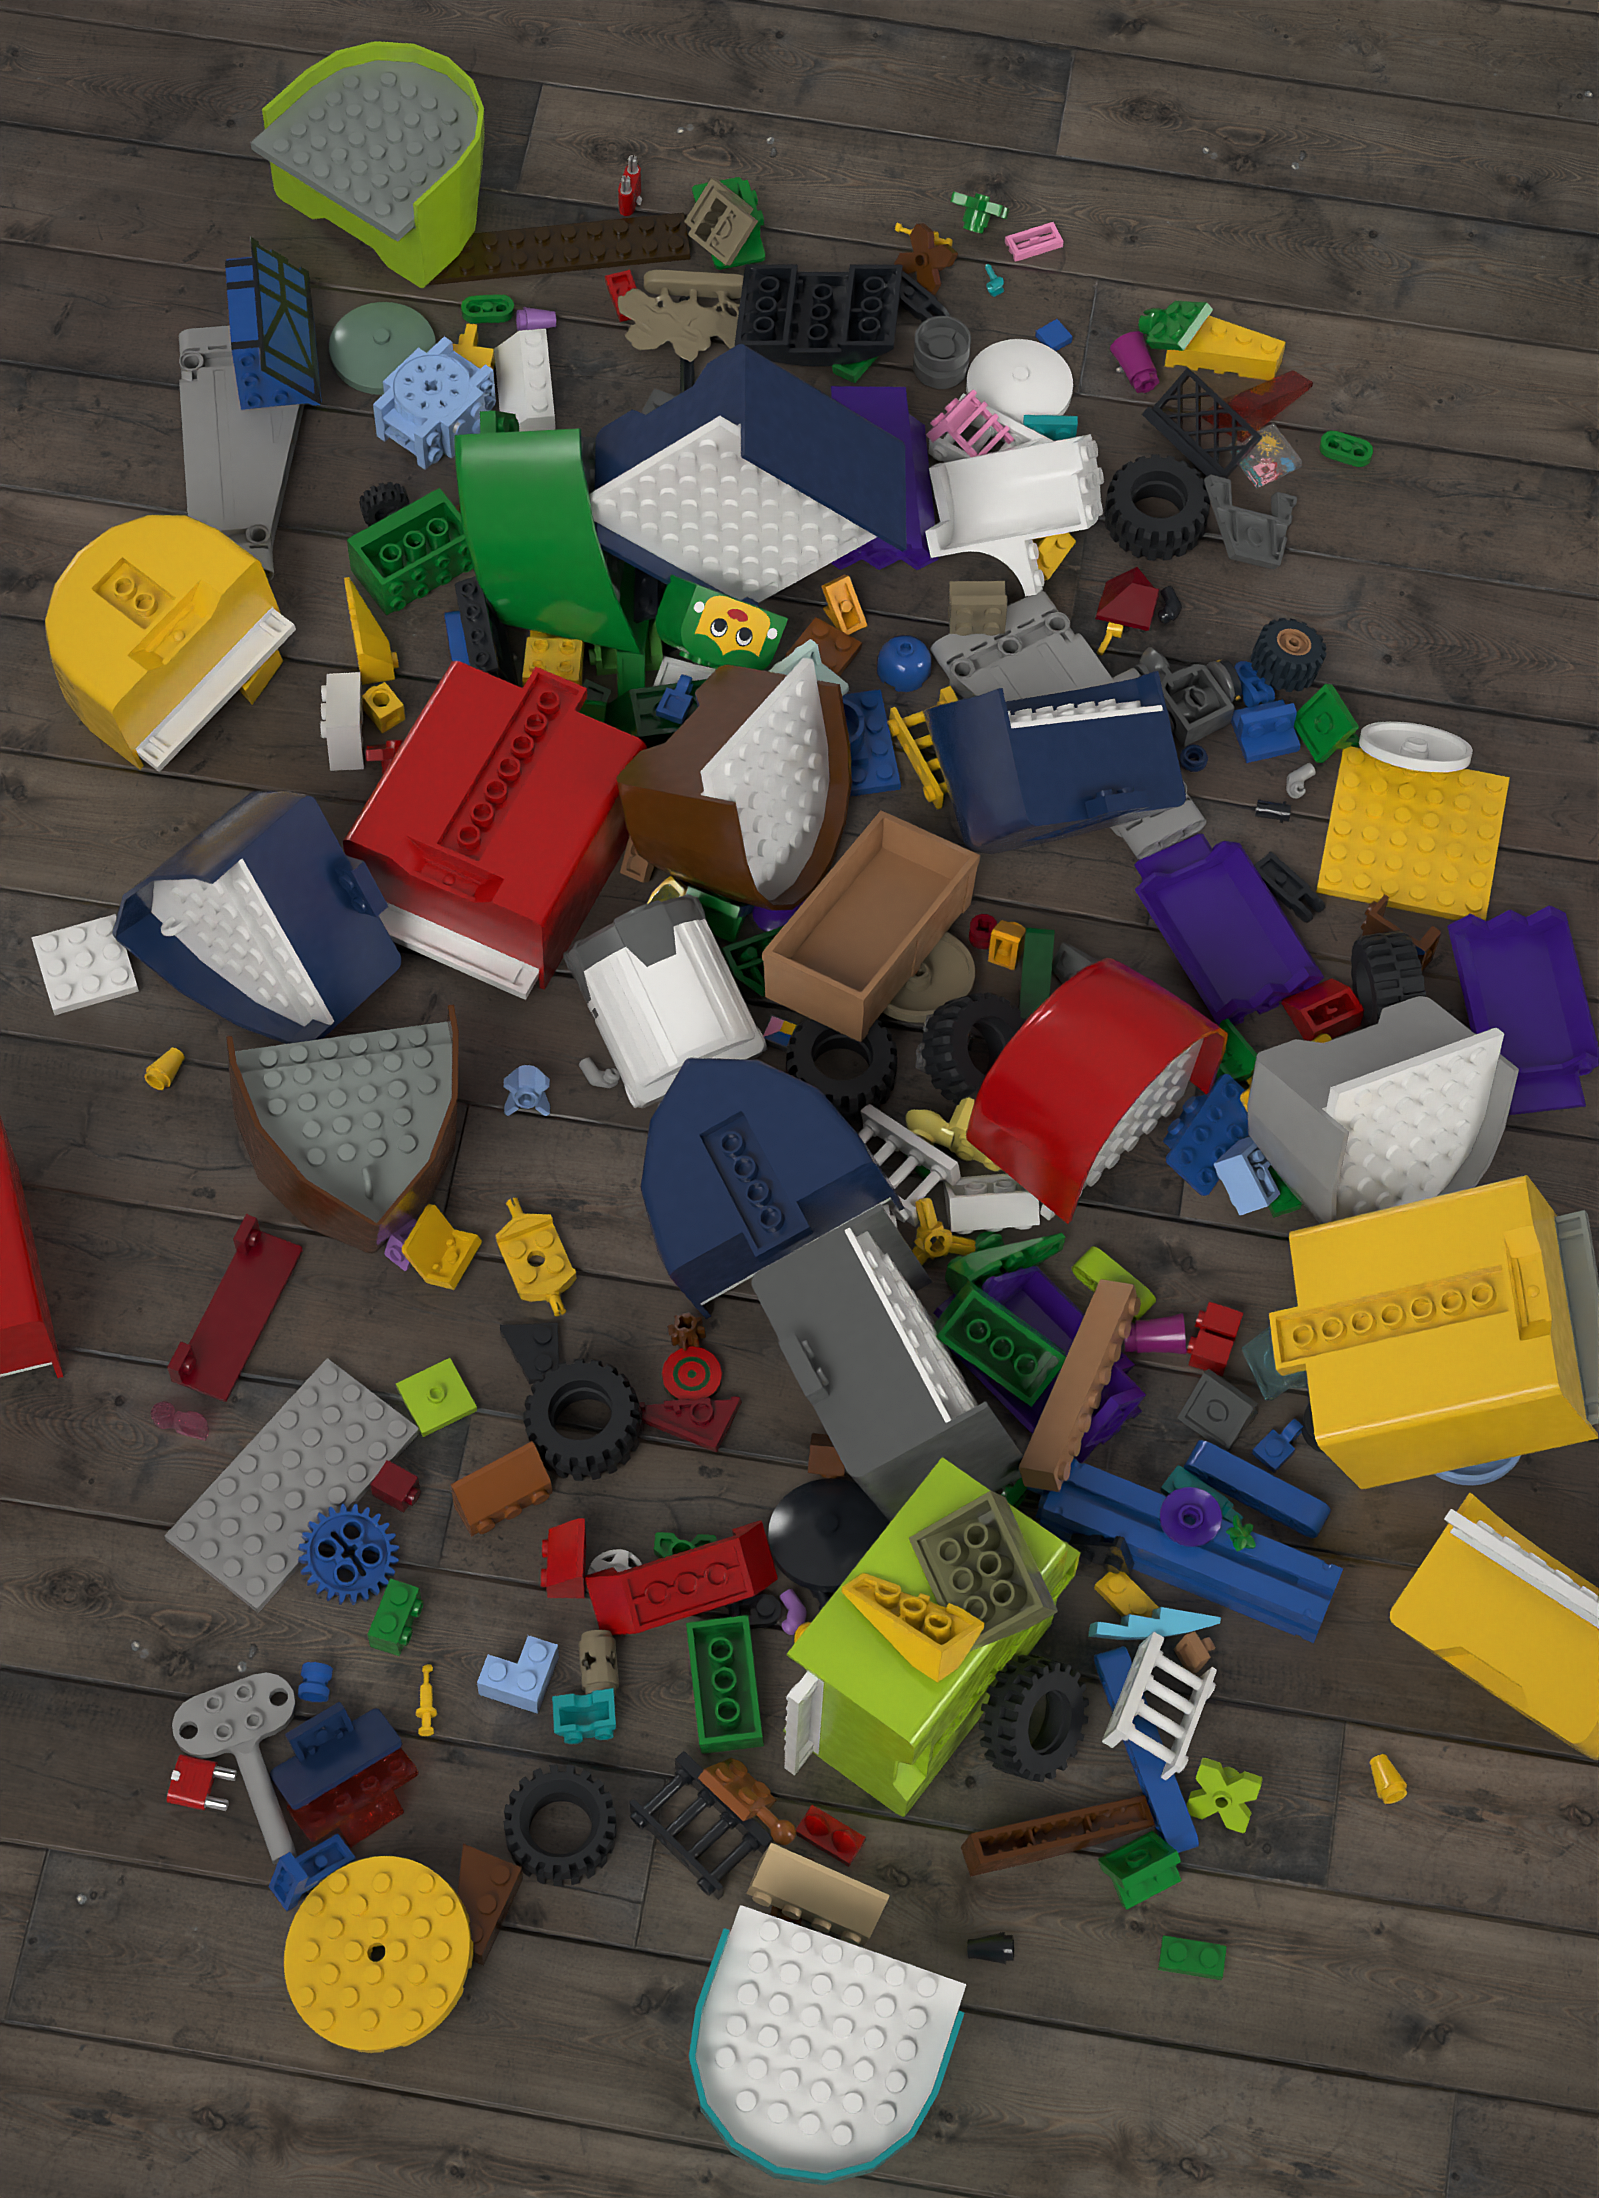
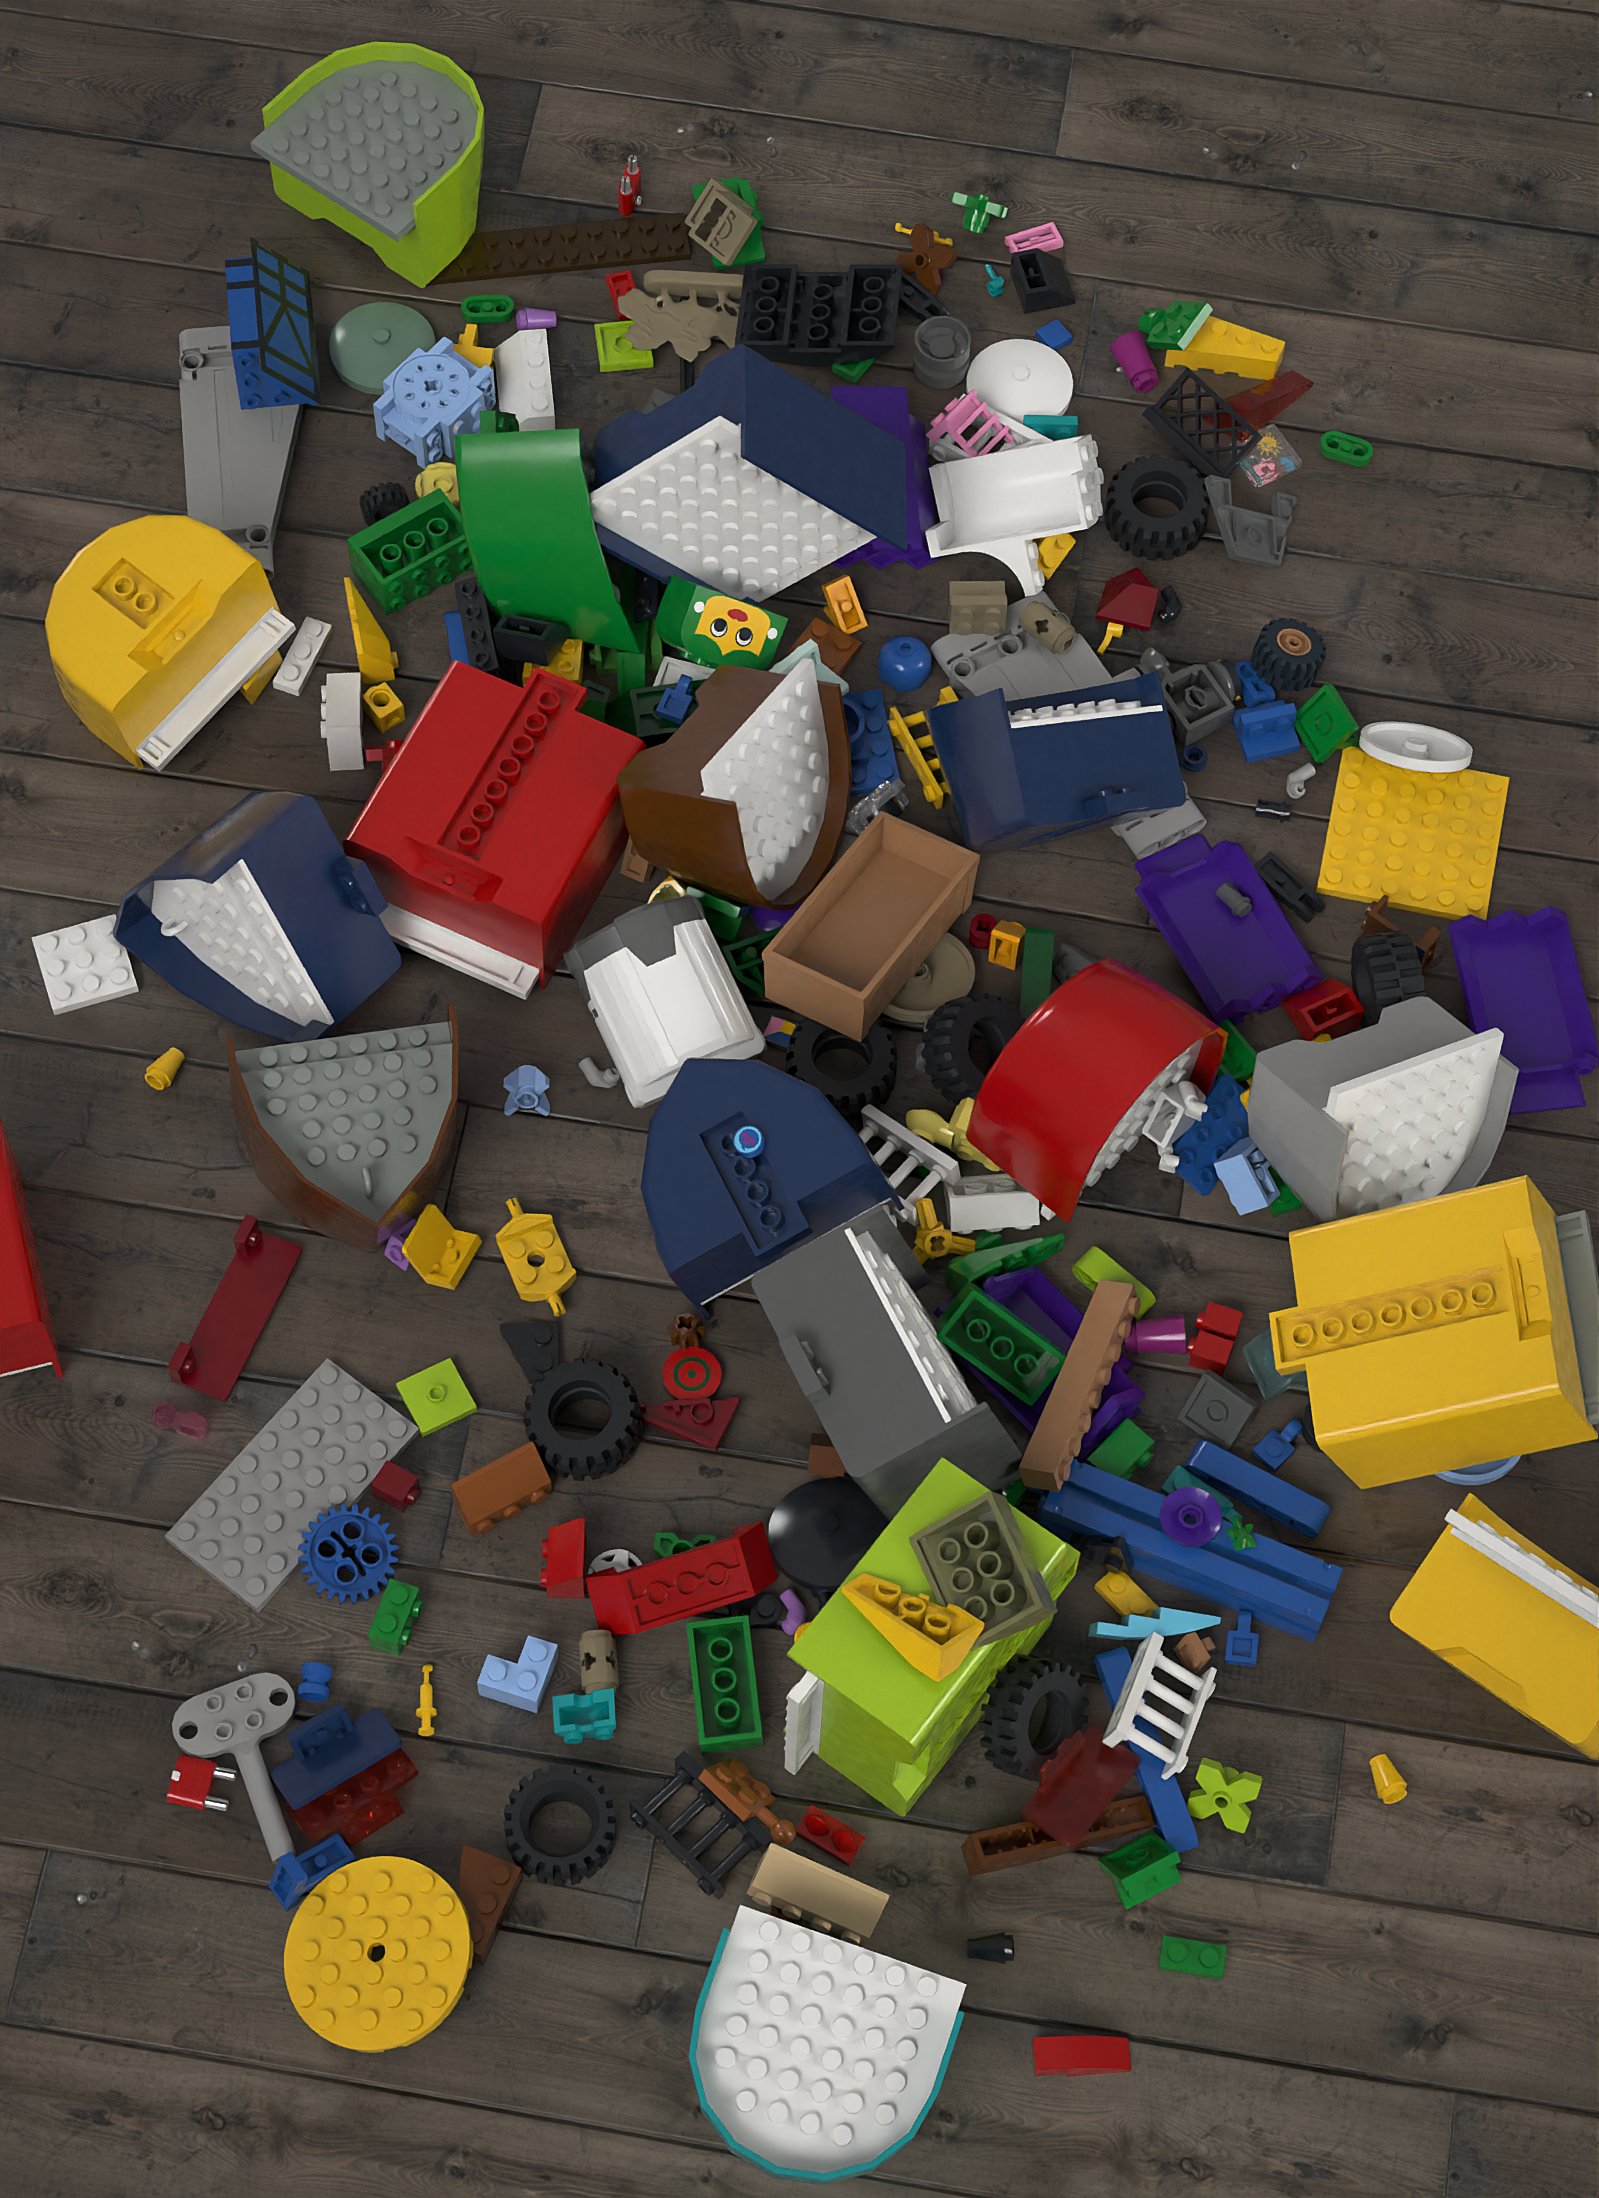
none -> white plate [273,617,333,696]
none -> light yellow tile [415,462,460,507]
none -> black slope [493,613,571,667]
none -> lime plate [594,320,653,373]
none -> blue tile [733,1125,765,1158]
none -> clear piece [845,777,909,836]
none -> black slope [1010,248,1075,314]
none -> dark tan piece [1019,601,1078,655]
none -> clear red bracket [1022,1726,1141,1848]
none -> red slope [1031,2036,1131,2077]
none -> green brick [1086,1418,1155,1481]
none -> white torso [1142,1080,1208,1173]
none -> dark grey pin [1216,882,1252,917]
none -> blue plate [1224,1610,1259,1667]

